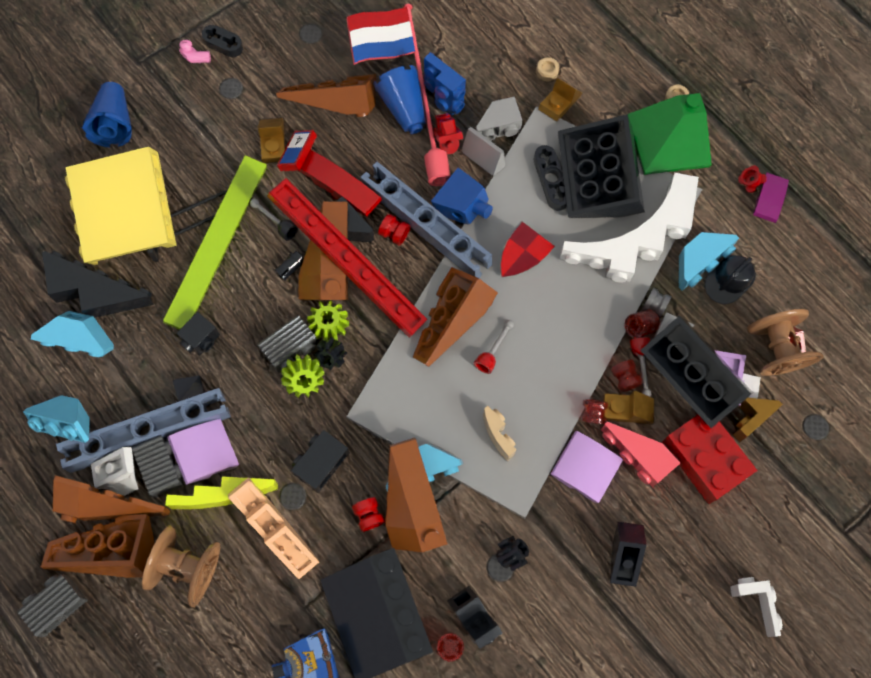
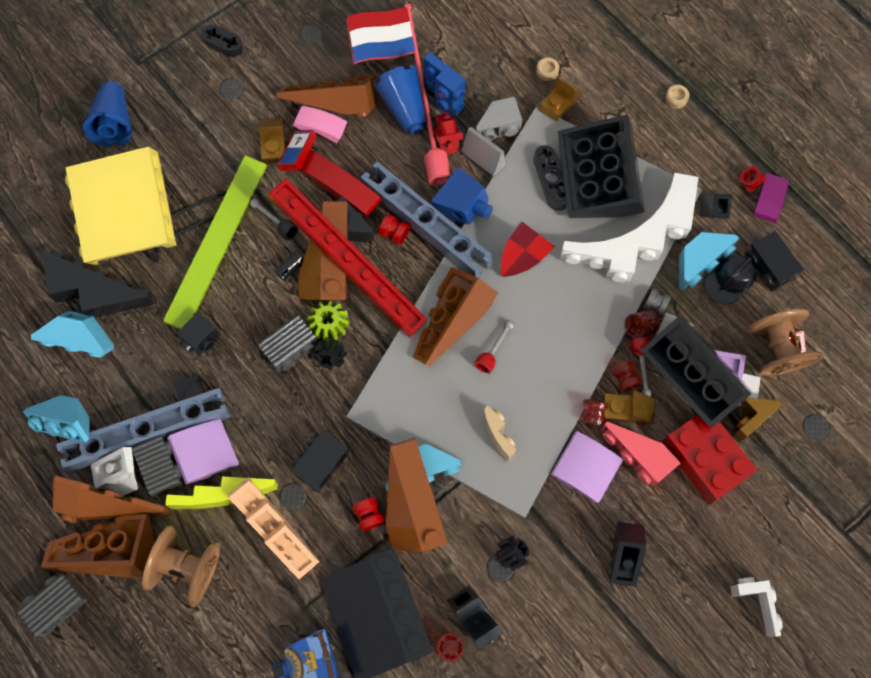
bright pink arm [179,40,211,63] -> none
lime gear [281,354,324,398] -> none
green slope [628,93,712,175] -> none
none -> bright pink slope [292,106,347,143]
none -> black slope [700,193,732,218]
none -> black brick [745,231,804,292]

